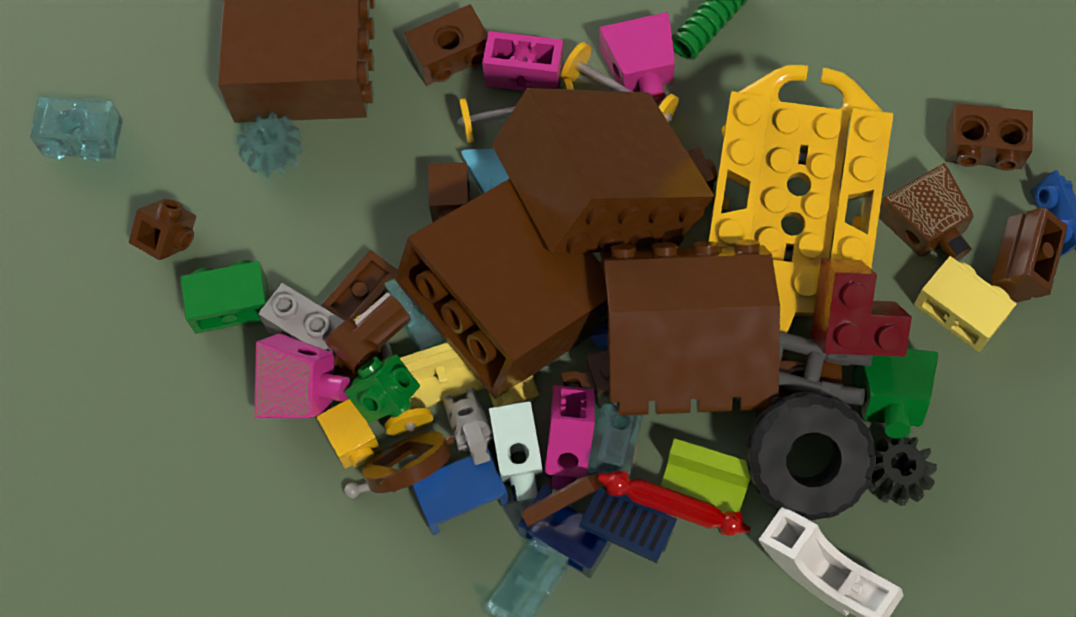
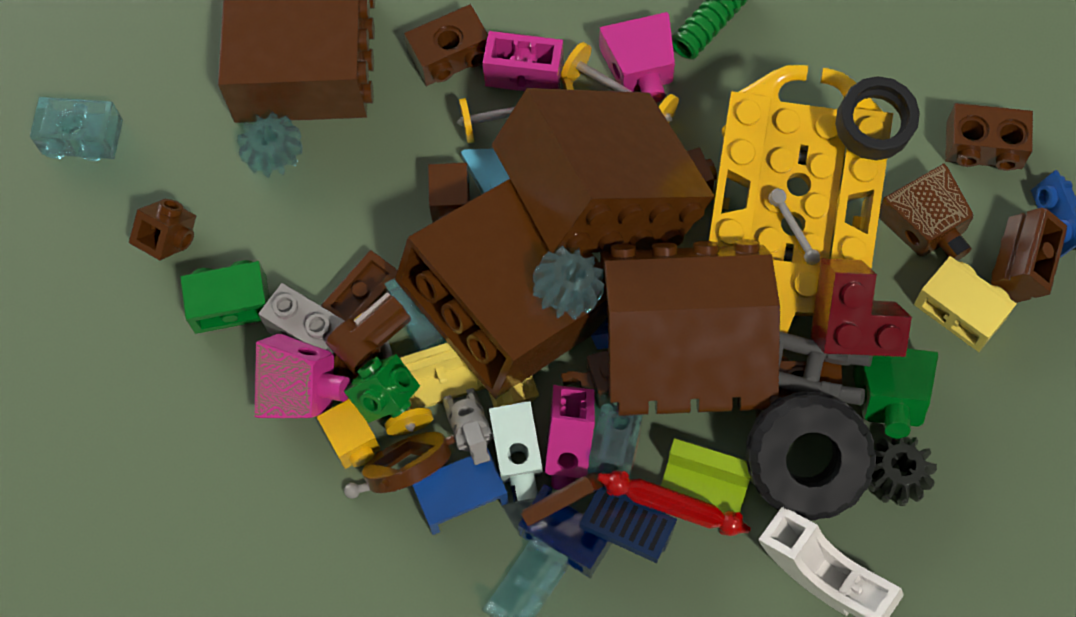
none -> clear light blue gear [533,246,605,320]
none -> light grey hinge [768,188,821,265]
none -> black tyre [835,76,920,161]

